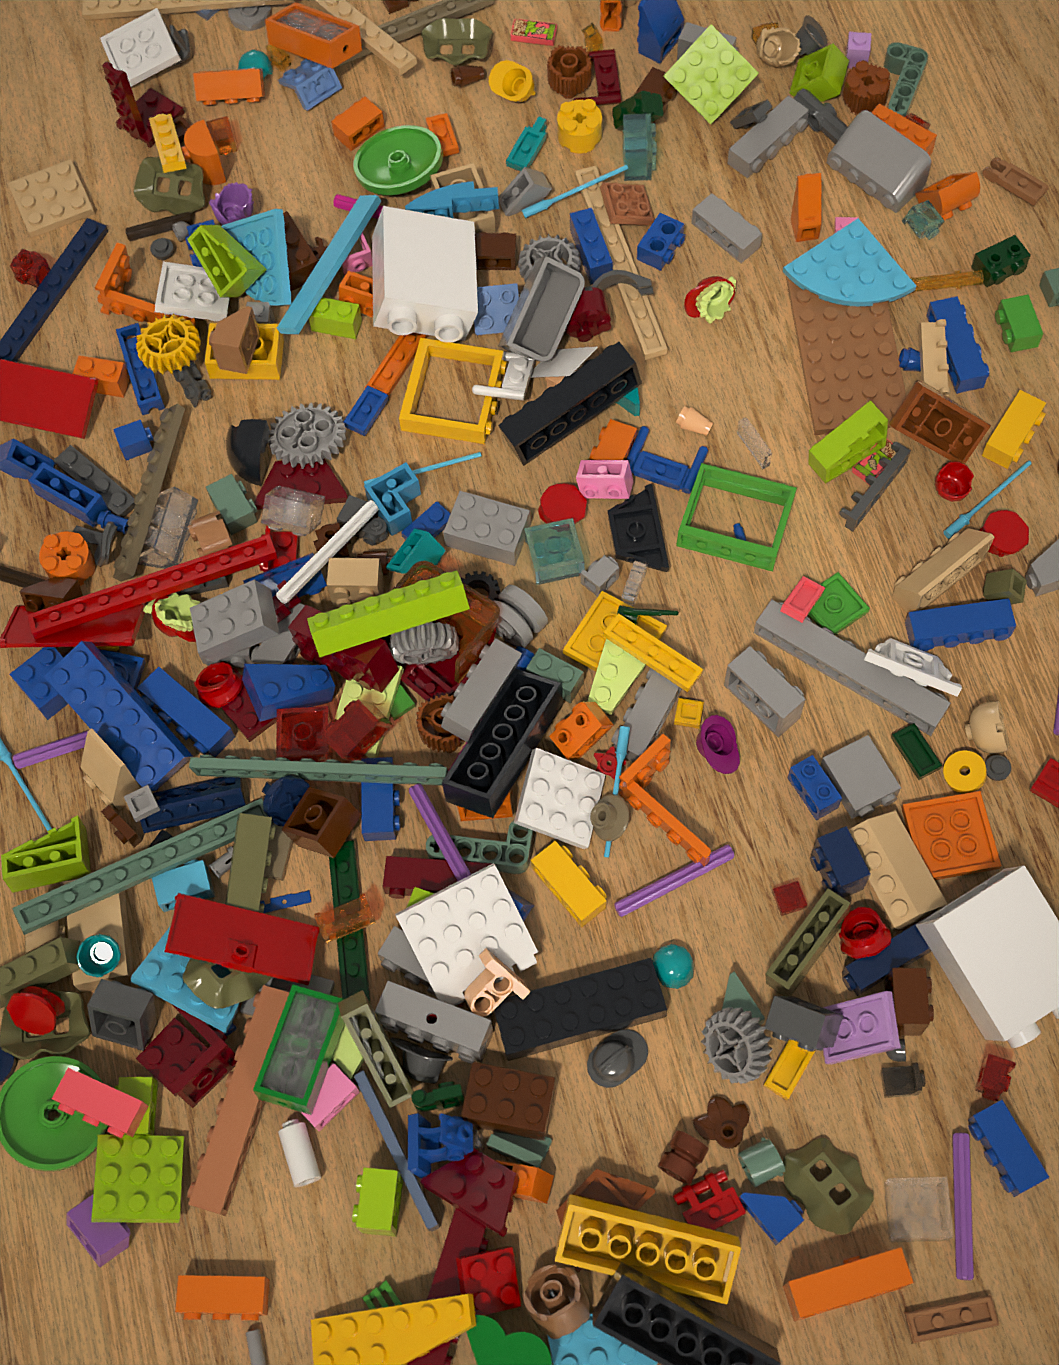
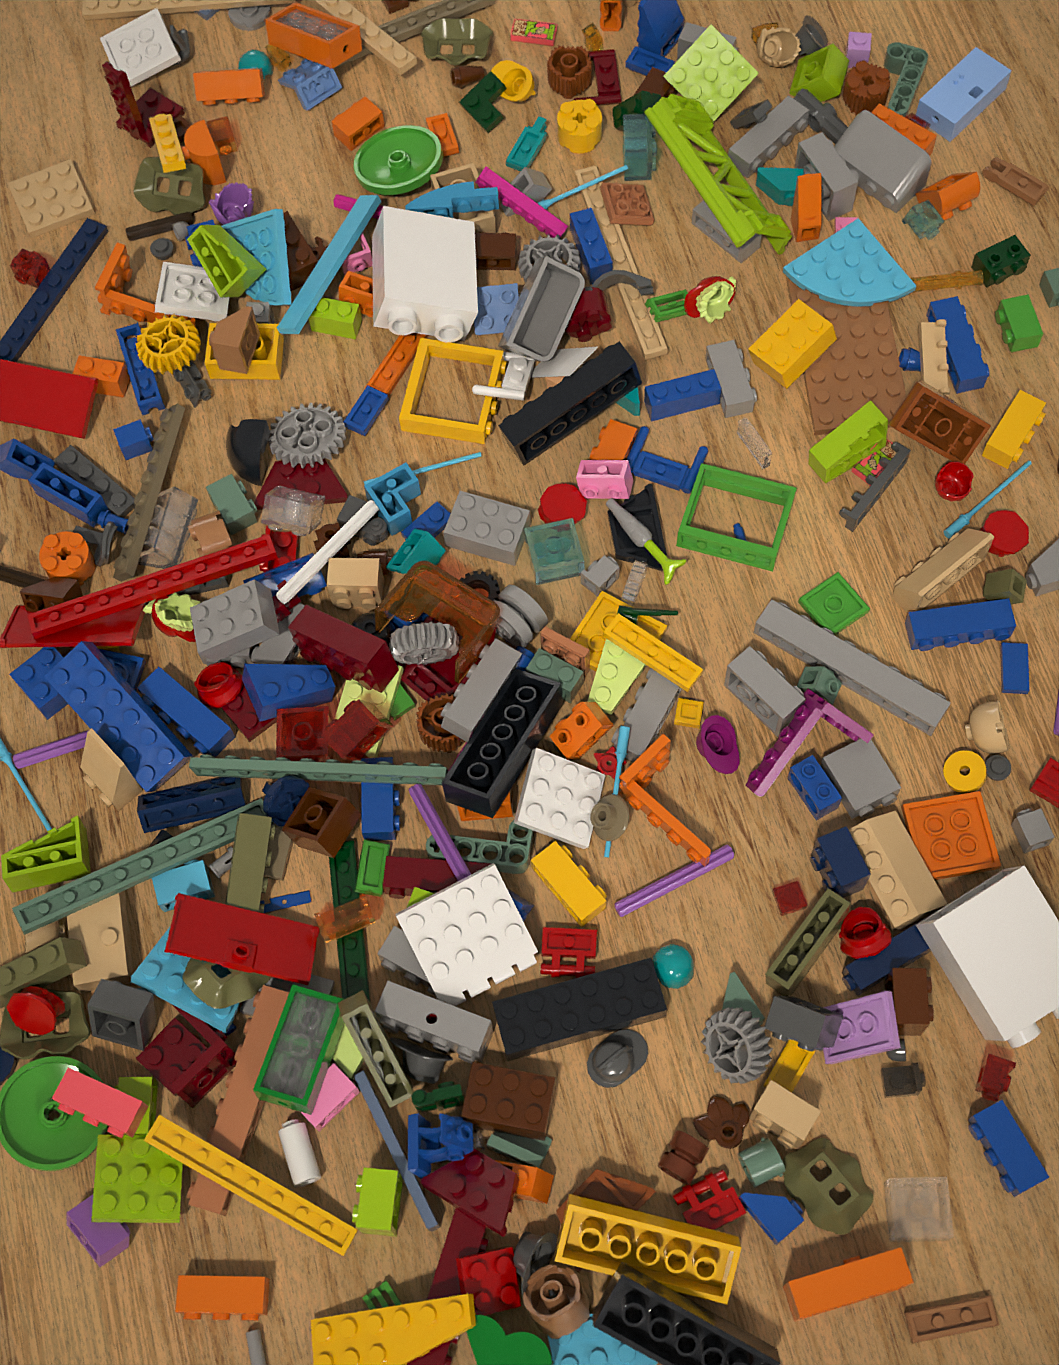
teal hair [76,934,121,977] -> none
reddish brown plate [101,805,142,848] -> none
light grey plate [124,785,160,822] -> none
lime brick [307,570,470,657] -> none
light nougat tile [464,948,531,1017] -> none
blue brick [637,213,686,271] -> none
light nougat cone [676,406,713,436] -> none
coral tile [780,576,825,623] -> none
white wing [864,638,962,697] -> none
dark green tile [891,723,942,780] -> none
medium lavender axle [952,1133,974,1280] -> none
none -> yellow plate [144,1115,358,1256]
none -> bright green tile [354,839,390,897]
none -> dark green plate [459,71,507,133]
none -> dark pink piece [475,166,568,238]
none -> dark grey piece [513,1232,557,1296]
none -> nougat tile [540,626,590,677]
none -> red plate [540,927,597,978]
none -> piece [606,498,686,585]
none -> blue plate [625,46,675,76]
none -> lime piece [644,94,792,255]
none -> blue brick [644,369,721,421]
none -> bright green tile [645,289,688,322]
none -> light grey brick [705,340,757,418]
none -> magenta bracket [746,689,874,797]
none -> yellow brick [748,299,837,389]
none -> tan brick [749,1080,821,1149]
none -> teal slope [756,167,804,206]
none -> light grey brick [794,132,858,221]
none -> sand green brick [797,666,842,705]
none -> light blue brick [915,47,1012,142]
none -> blue tile [1000,642,1030,694]
none -> light grey brick [1011,808,1055,854]

